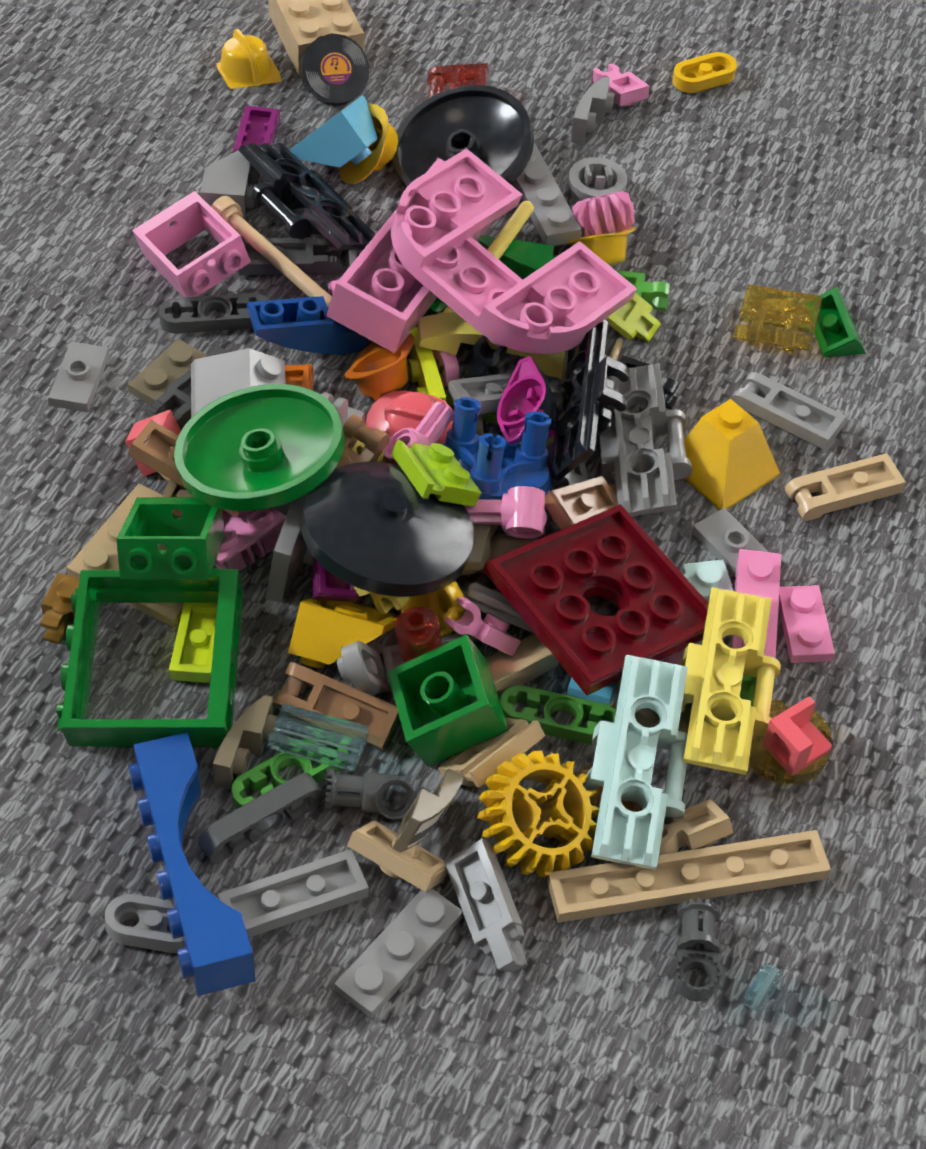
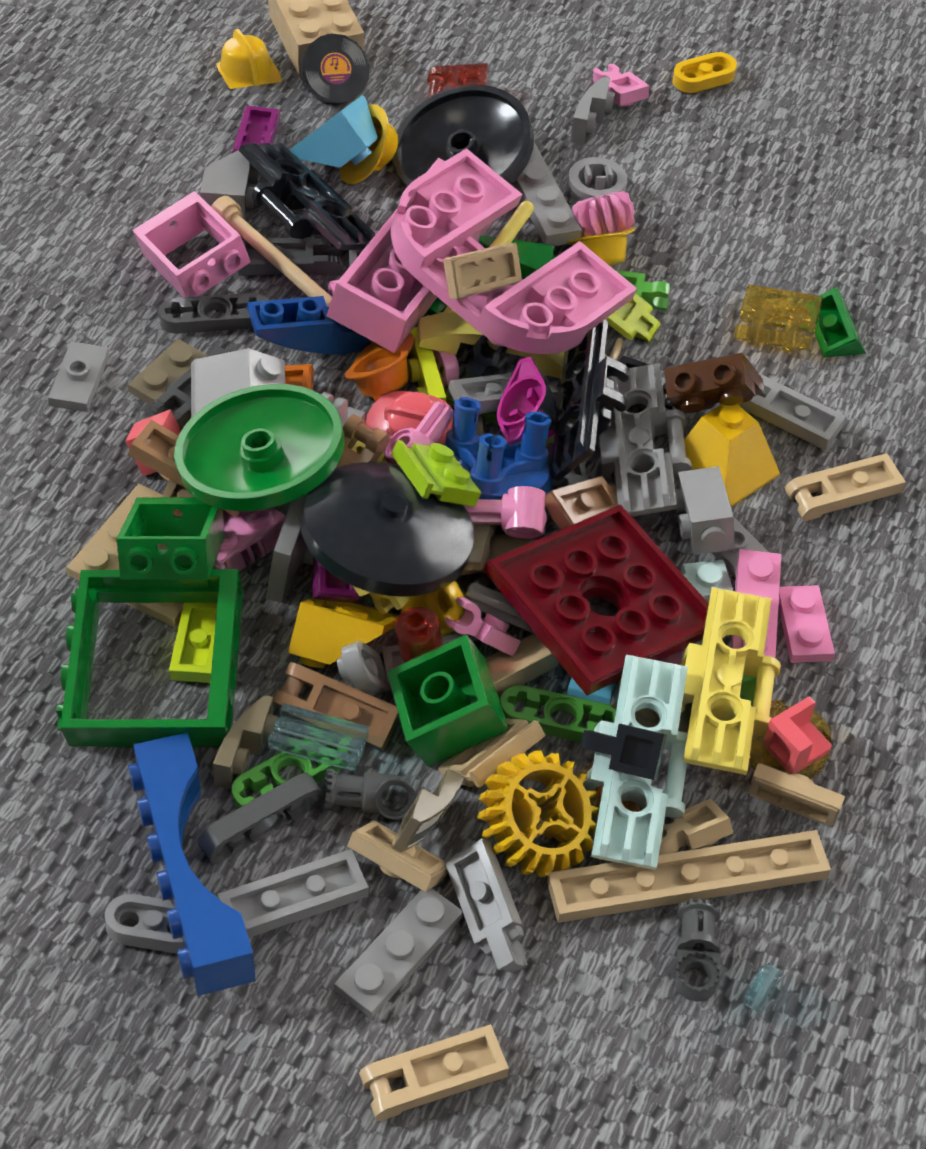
pearl gold plate [41,573,80,644] -> none
none -> tan plate [359,1024,509,1121]
none -> tan plate [443,243,522,299]
none -> black plate [580,723,667,780]
none -> reddish brown plate [664,353,764,413]
none -> light grey brick [675,466,735,555]
none -> tan plate [748,763,845,827]

